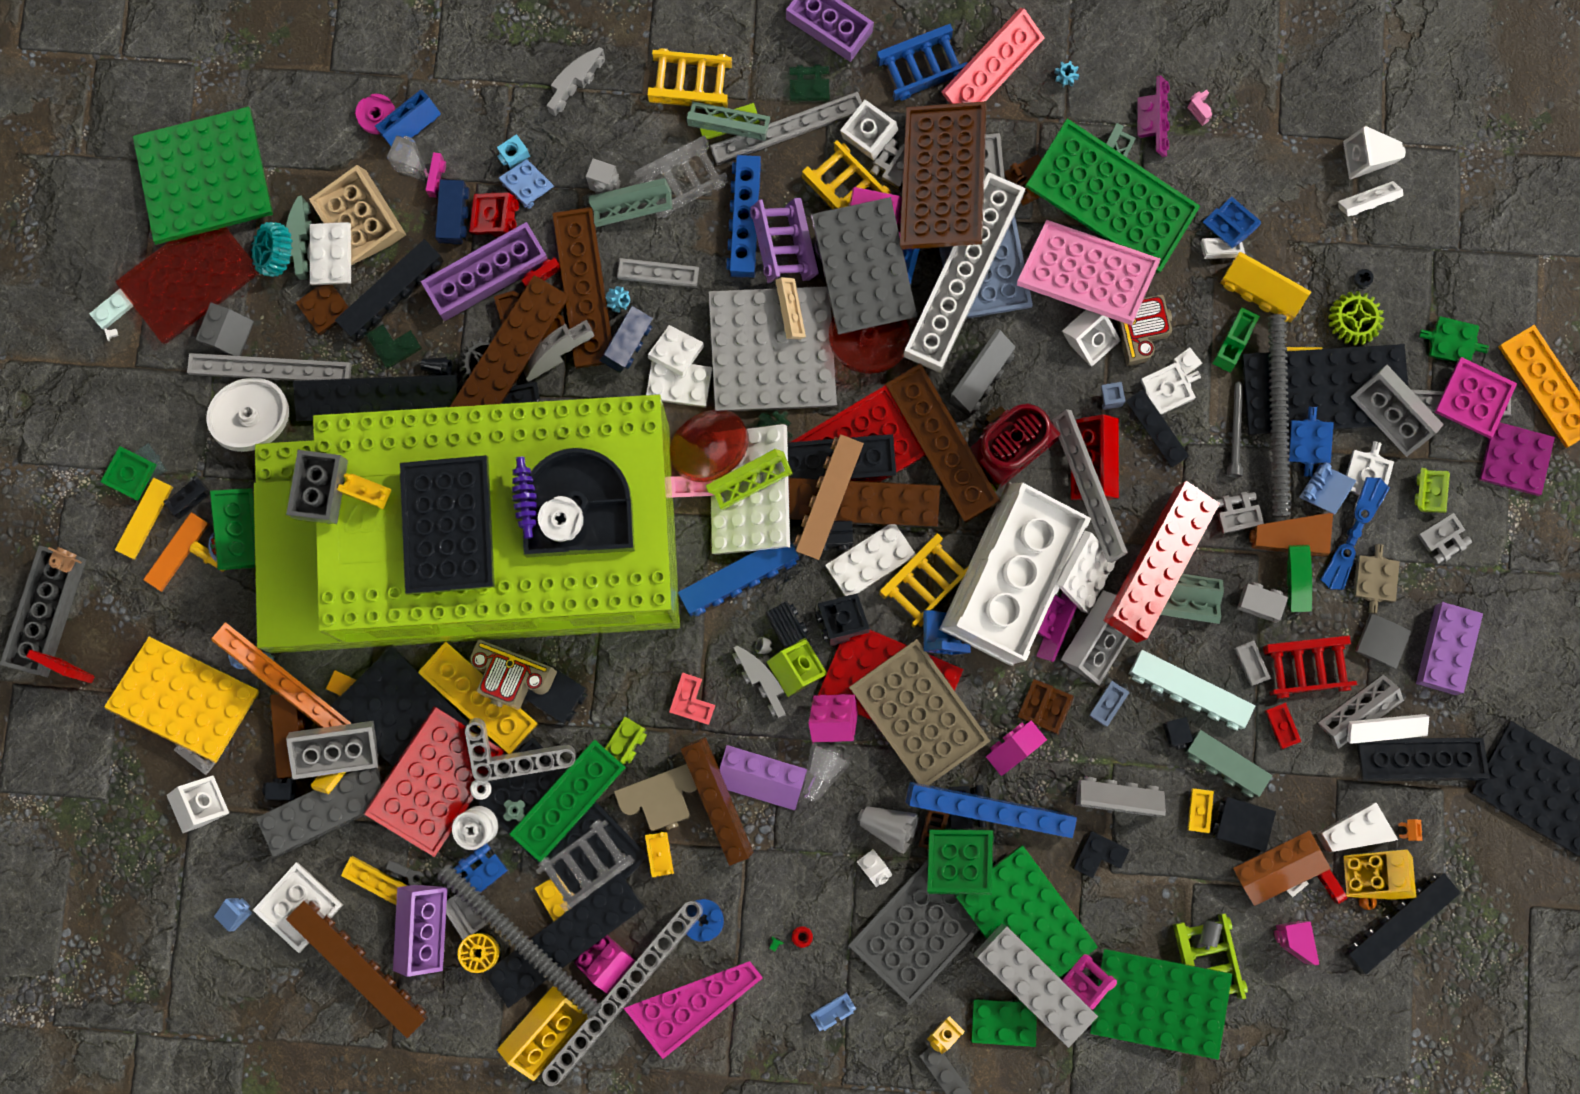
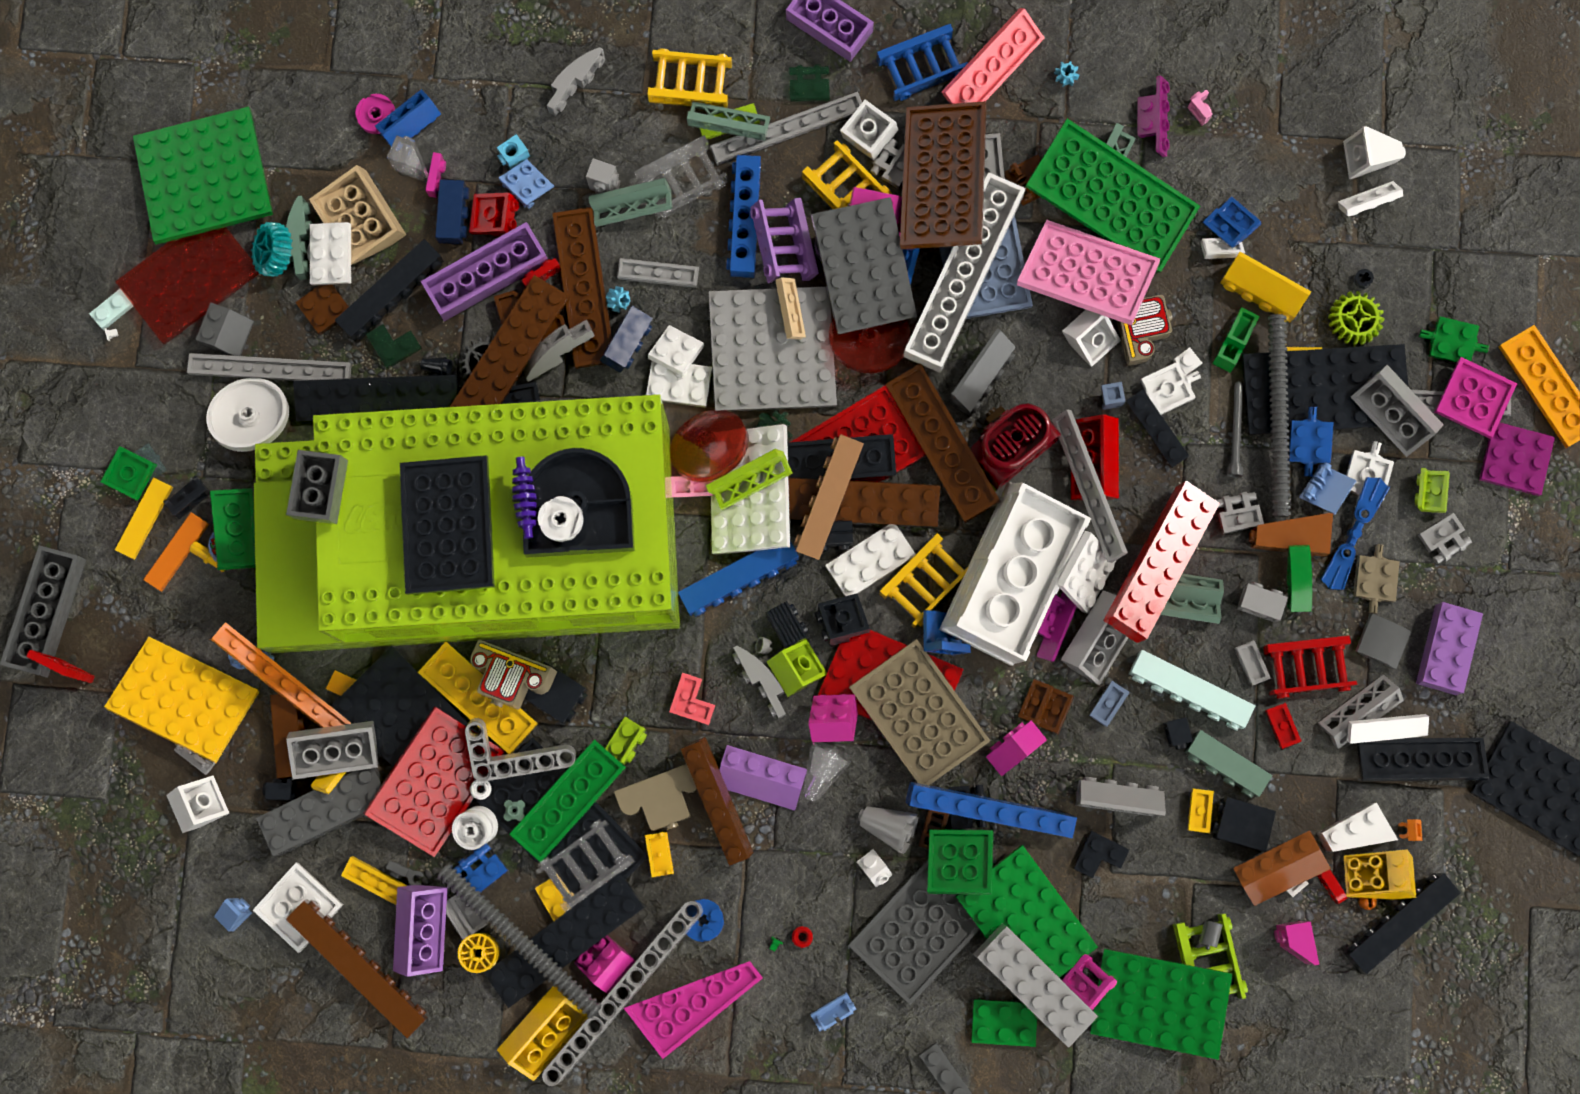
medium nougat hinge [48,547,82,573] -> none
yellow hinge [337,473,392,509] -> none
yellow brick [927,1016,965,1054] -> none

